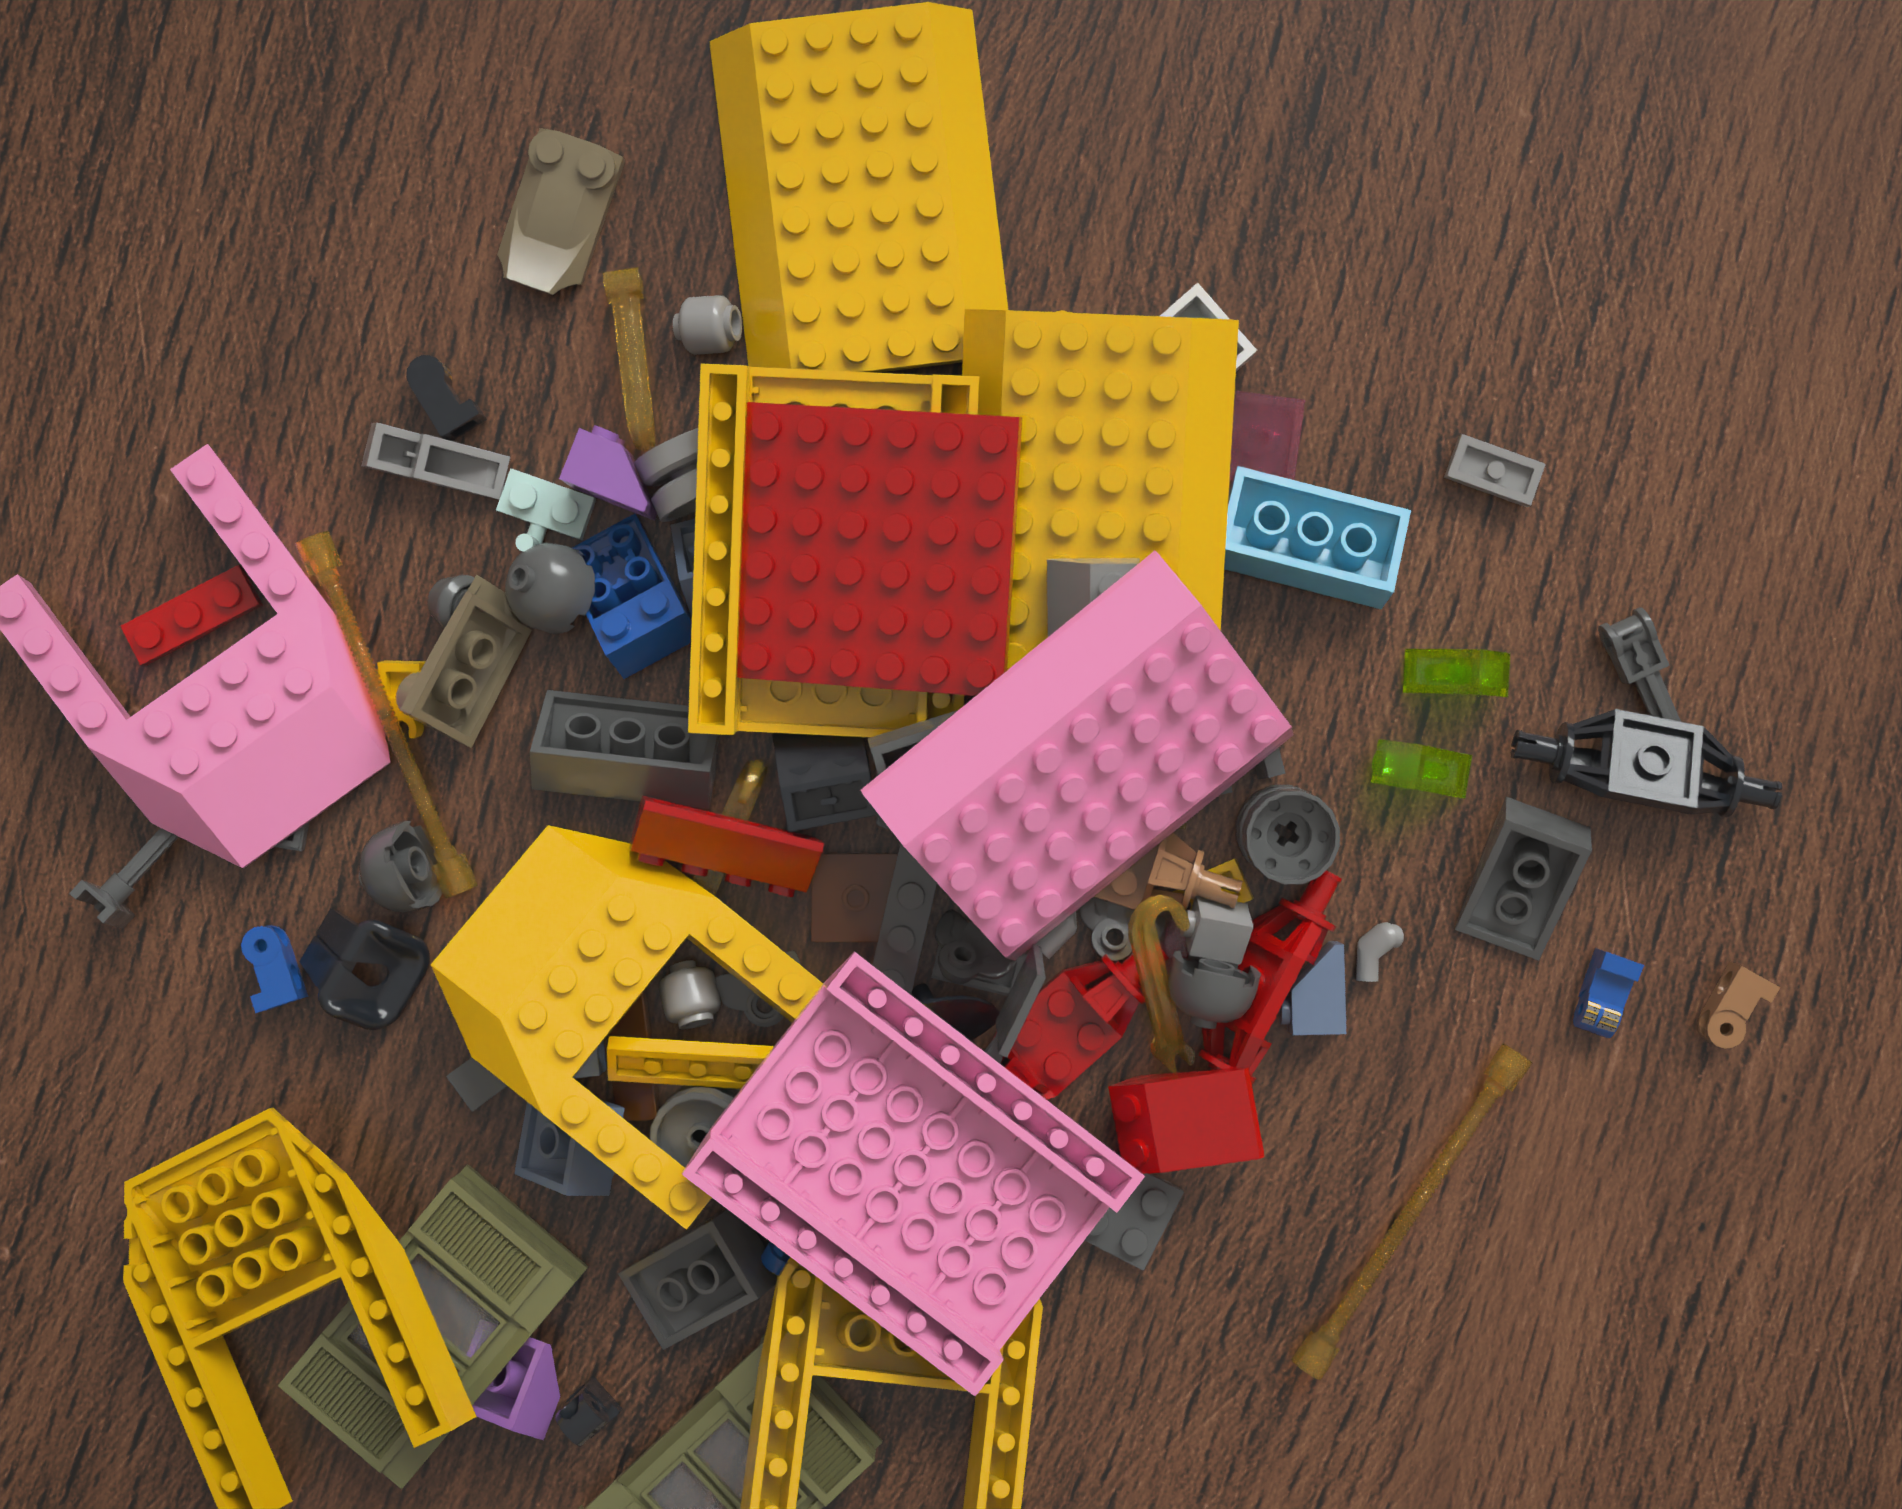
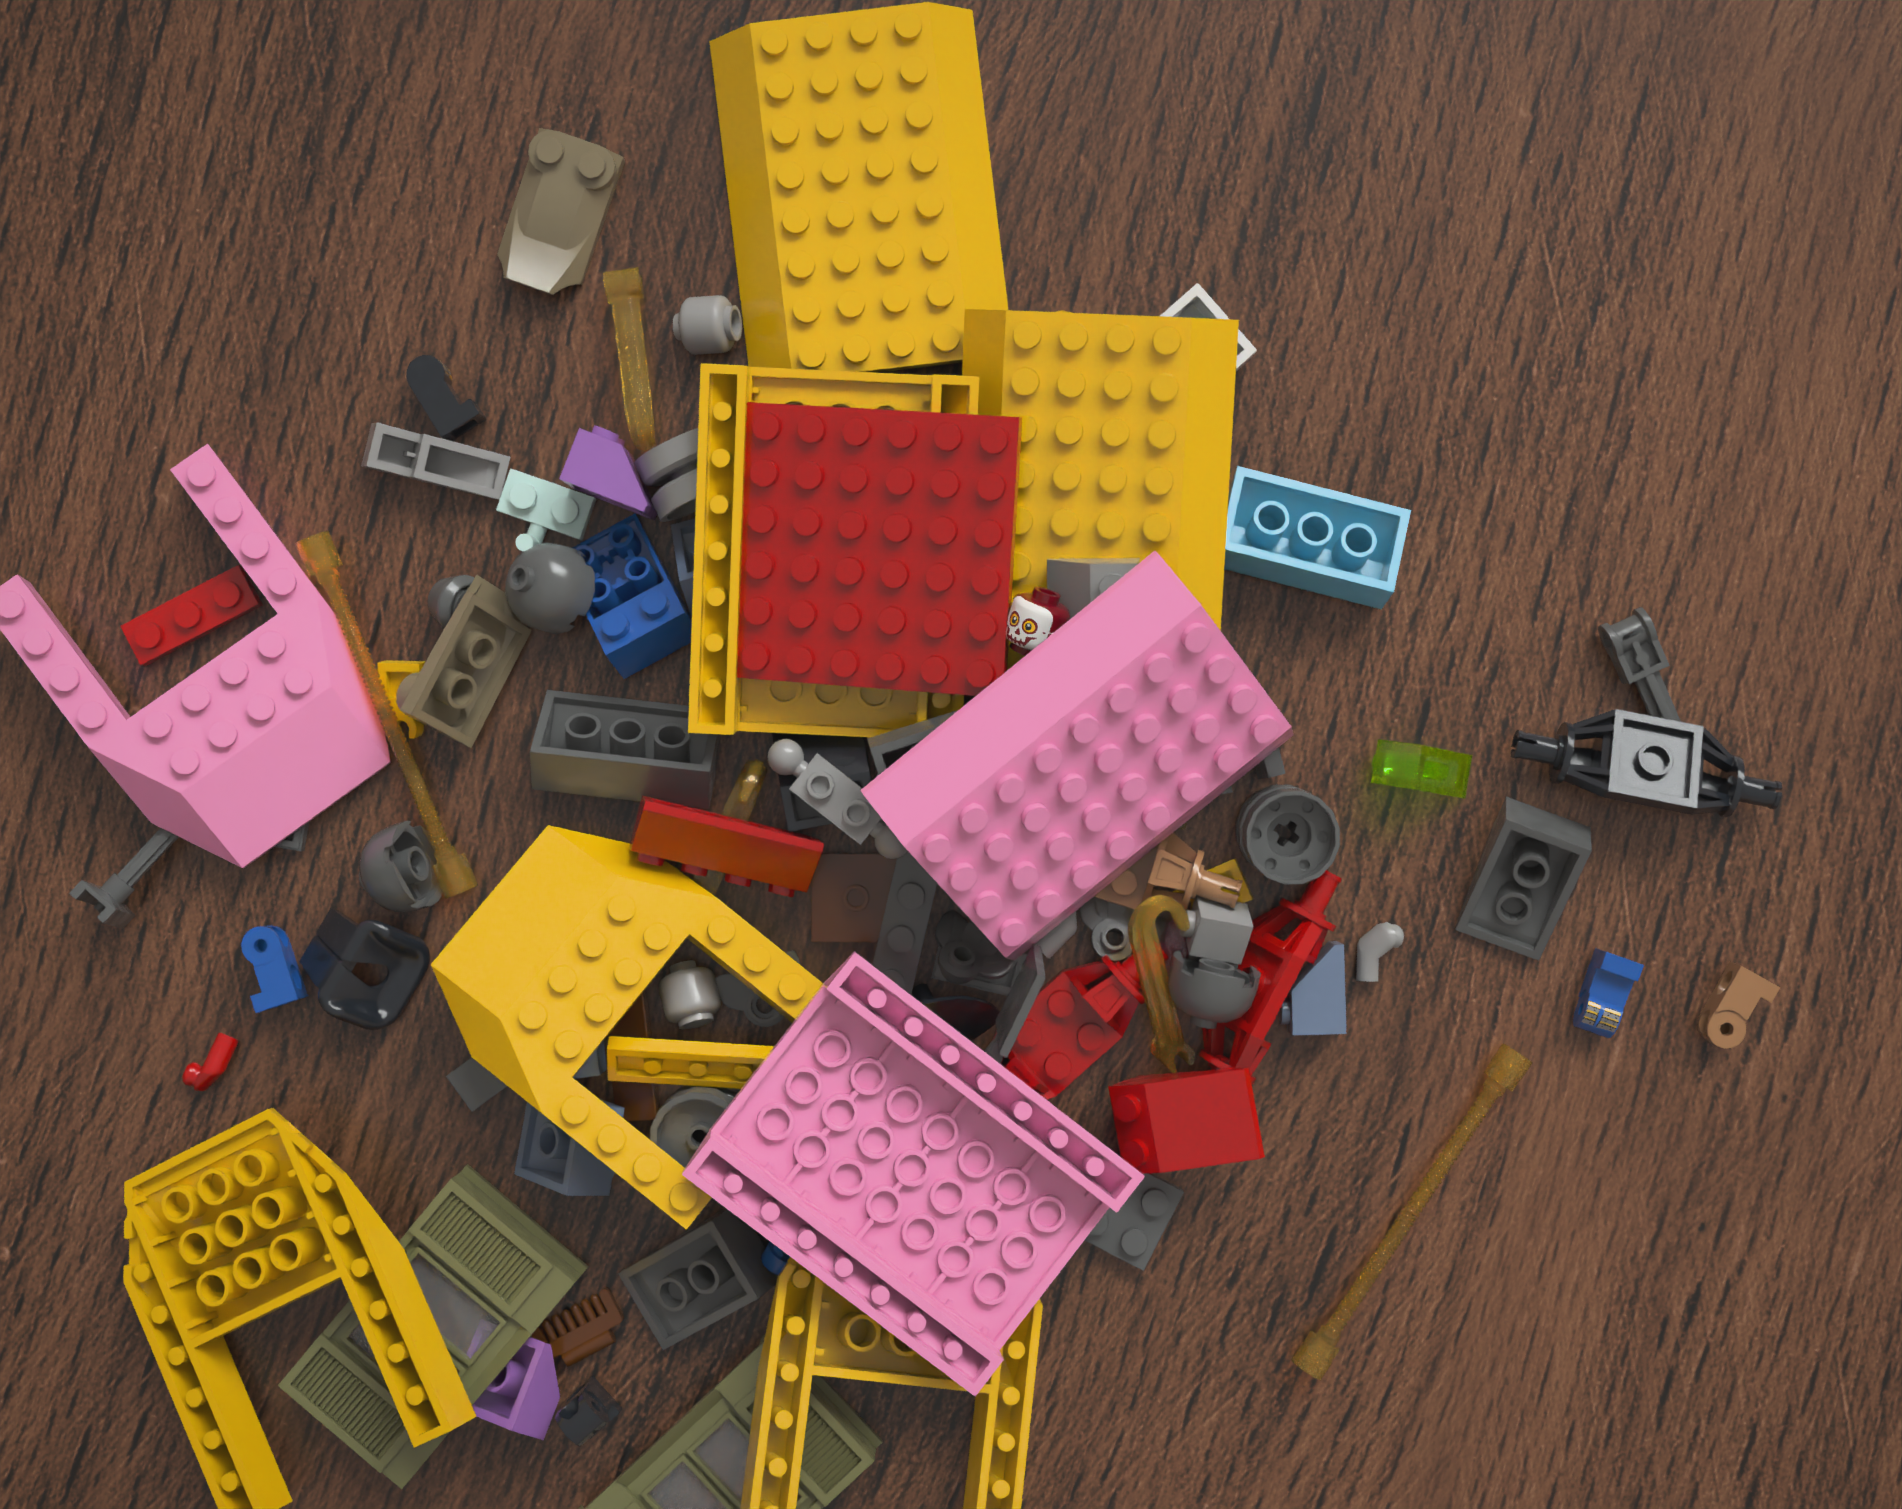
clear pink plate [1229,391,1305,482] -> none
clear neon green slope [1403,649,1510,697] -> none
light grey plate [1444,434,1546,507] -> none
none -> red arm [182,1033,239,1091]
none -> reddish brown piece [531,1287,624,1367]
none -> light grey plate [768,739,907,859]
none -> head [1006,587,1070,656]

